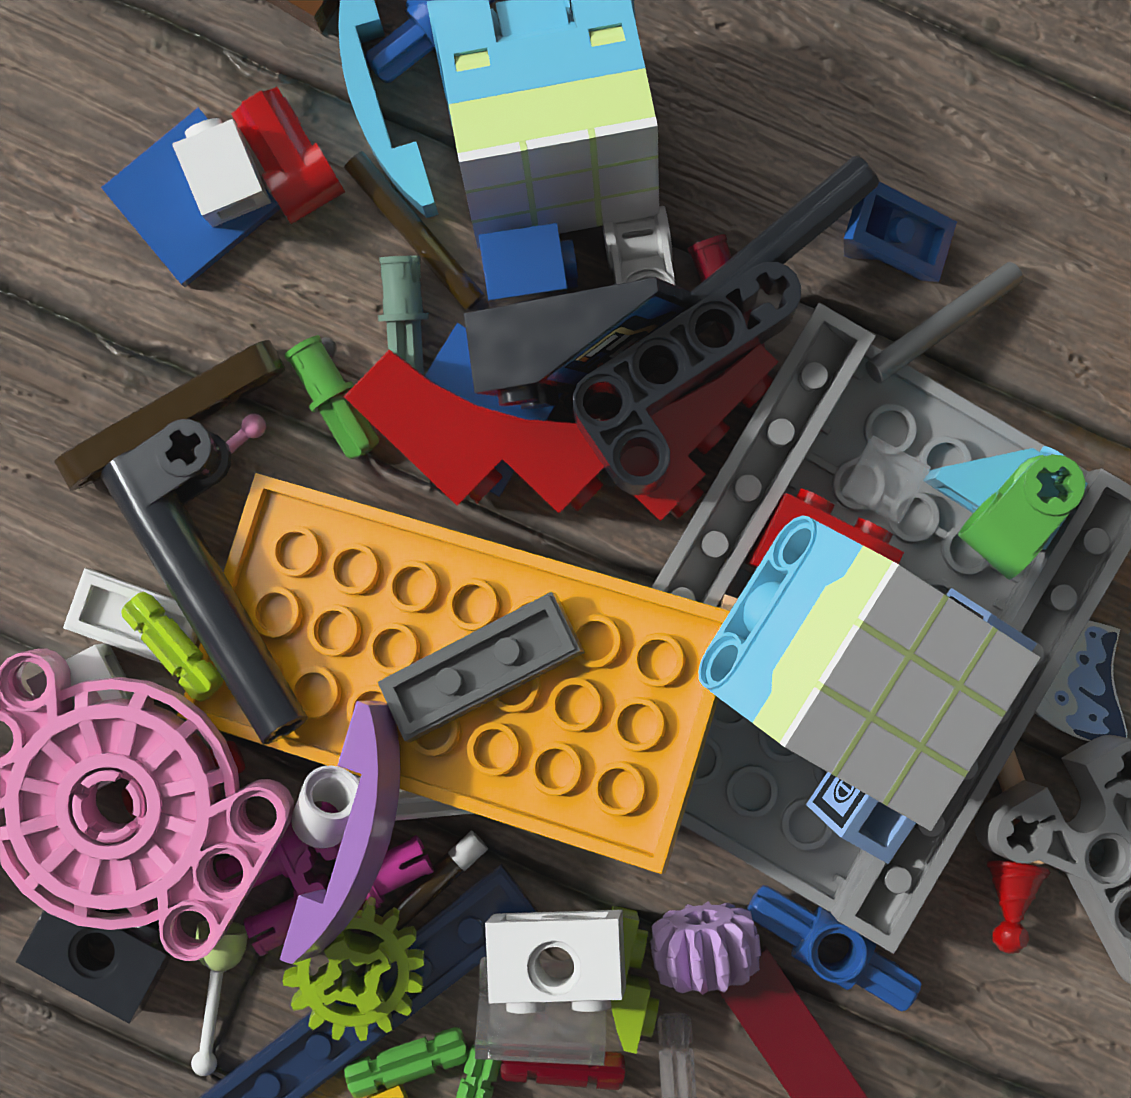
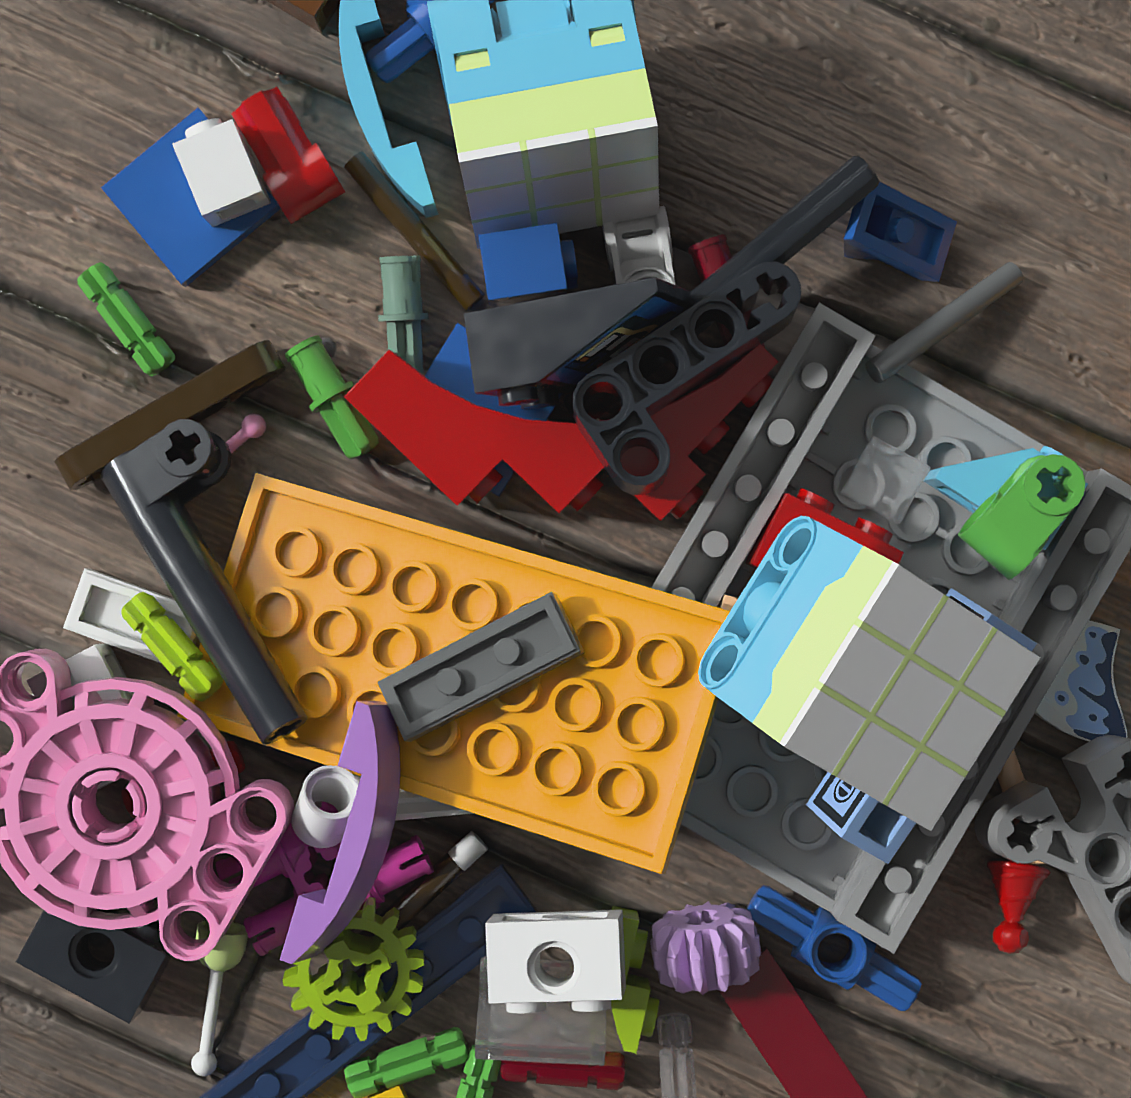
none -> bright green axle [77,262,175,376]

